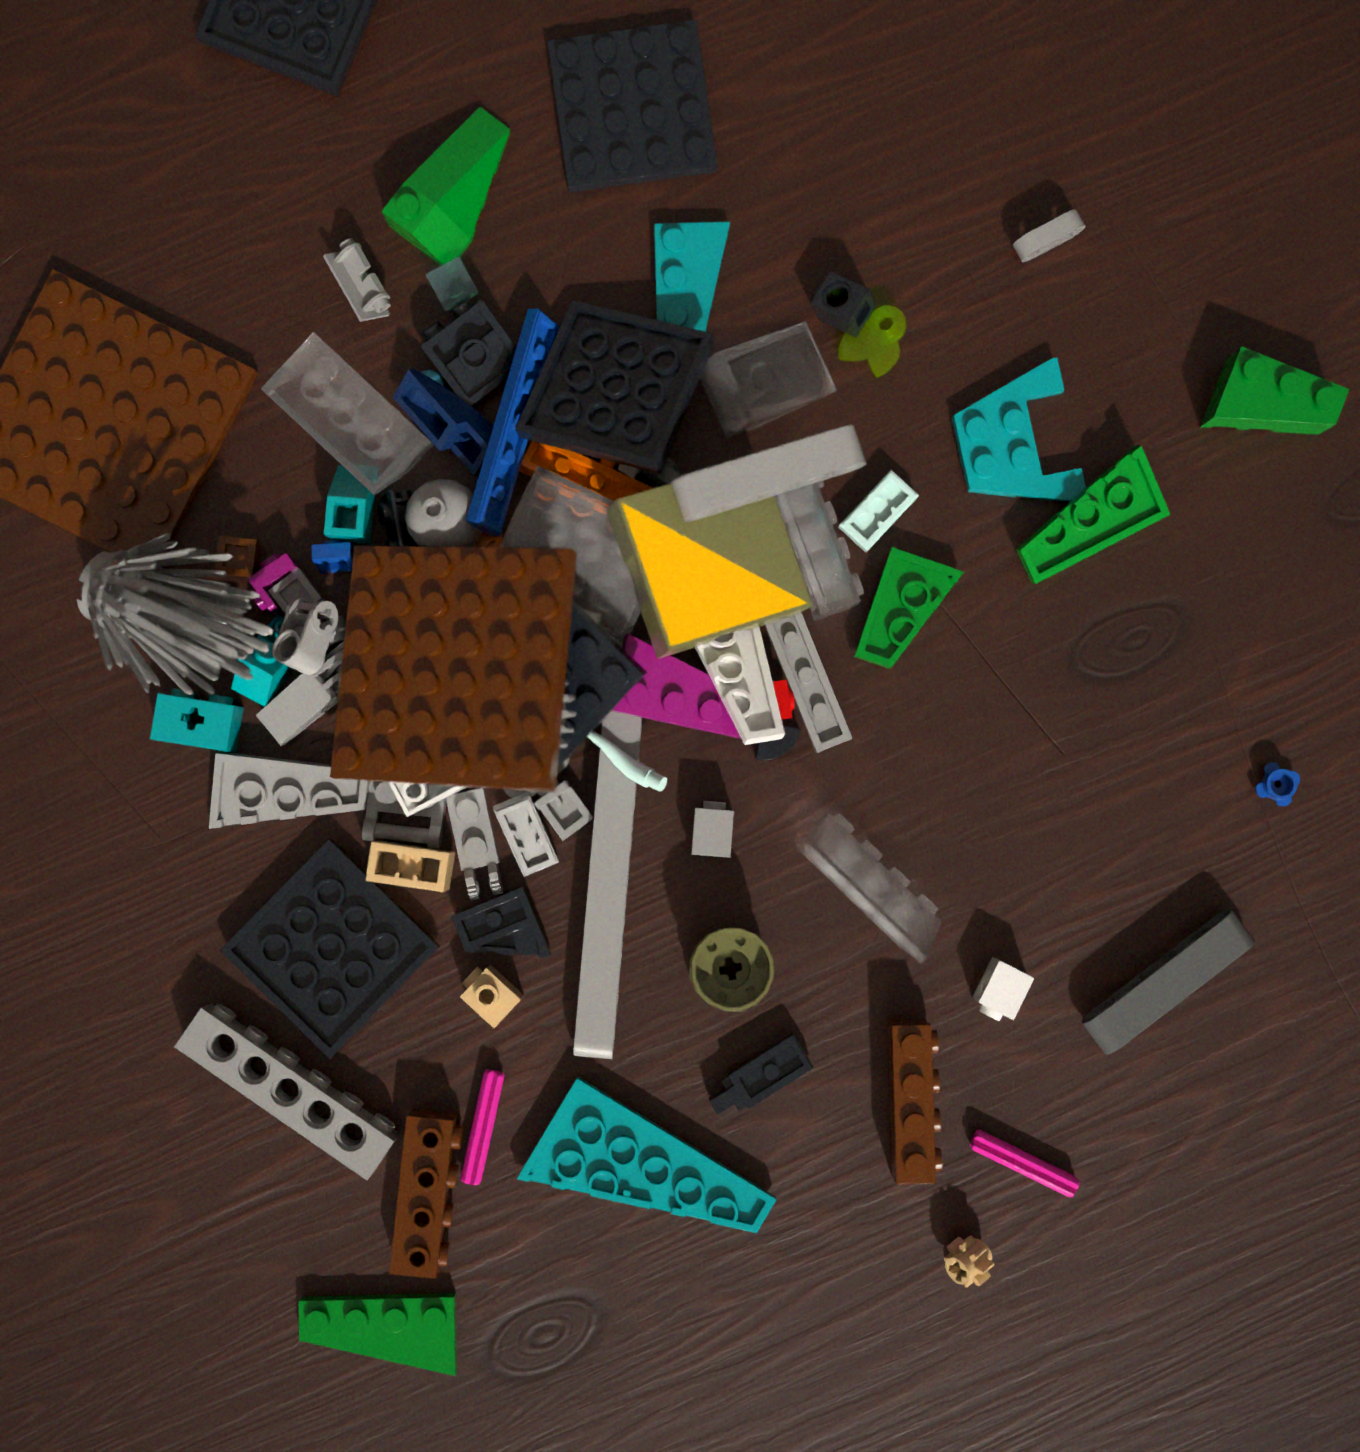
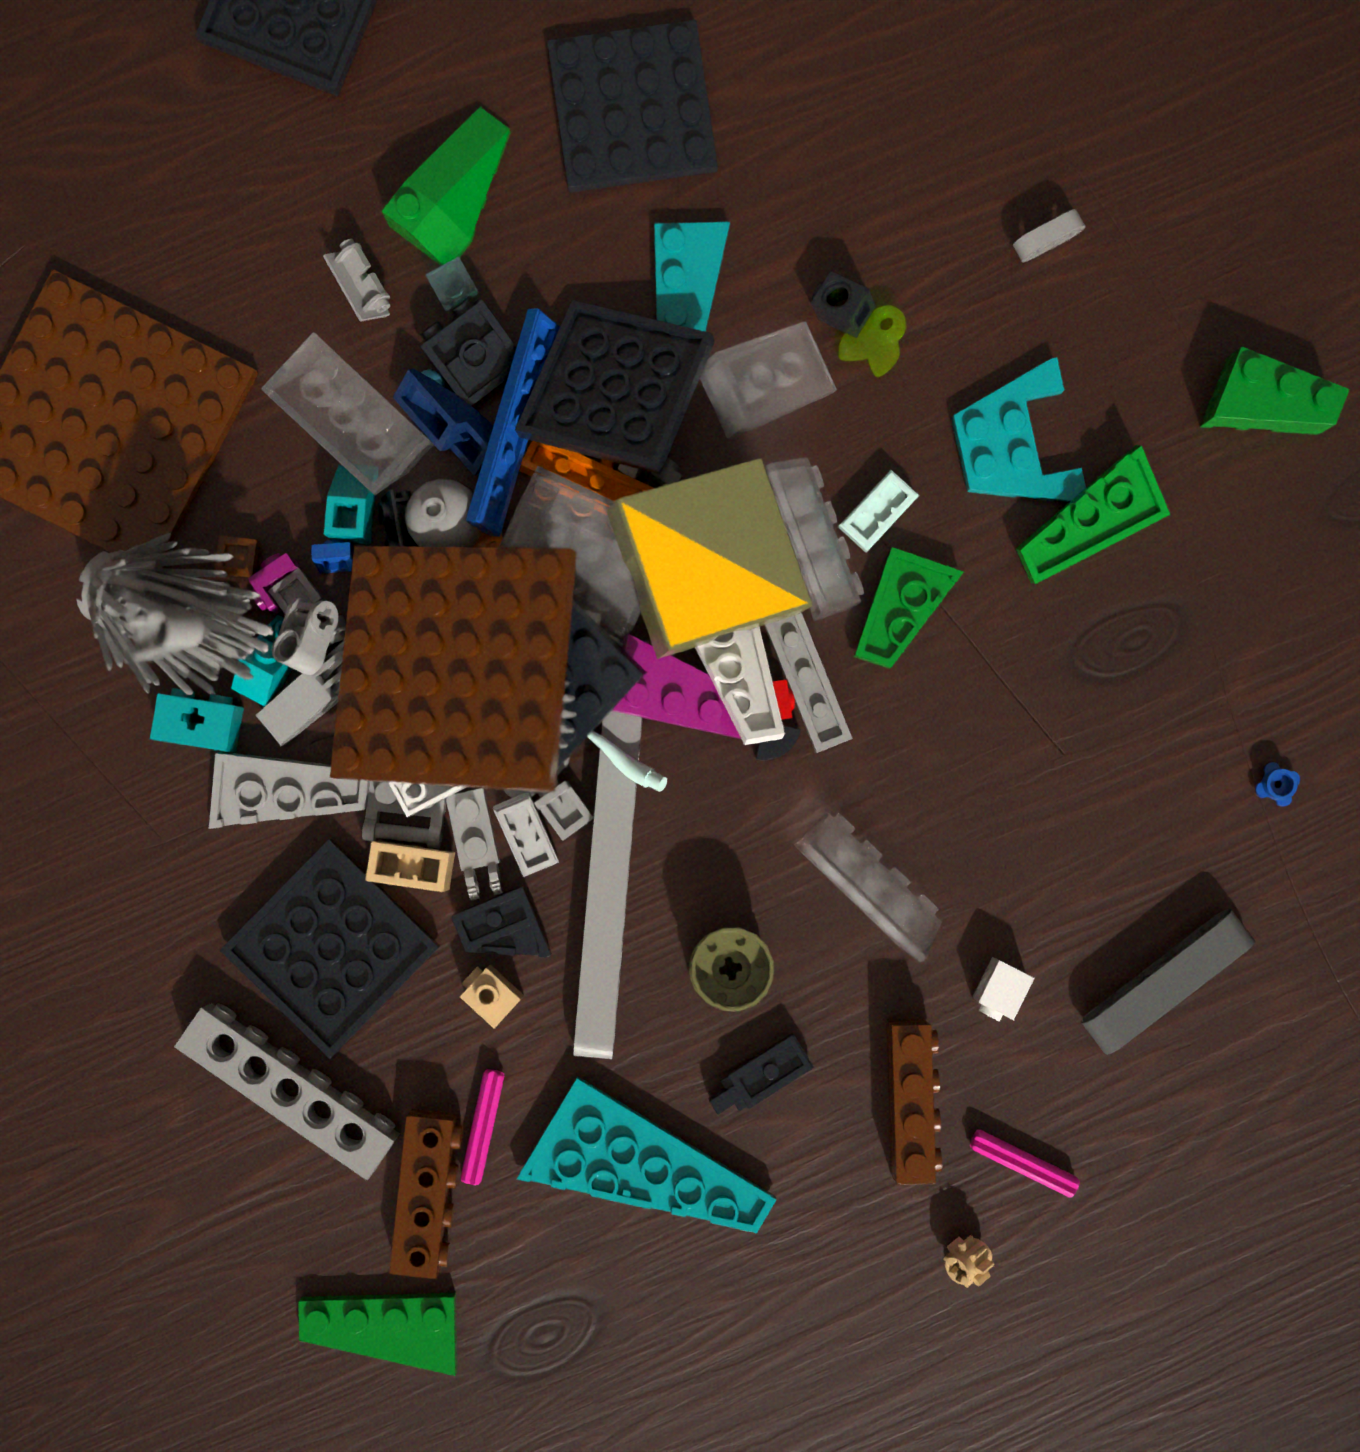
light grey beam [671,425,866,522] -> none
light grey brick [691,801,734,858] -> none
none -> light grey piece [127,610,204,661]

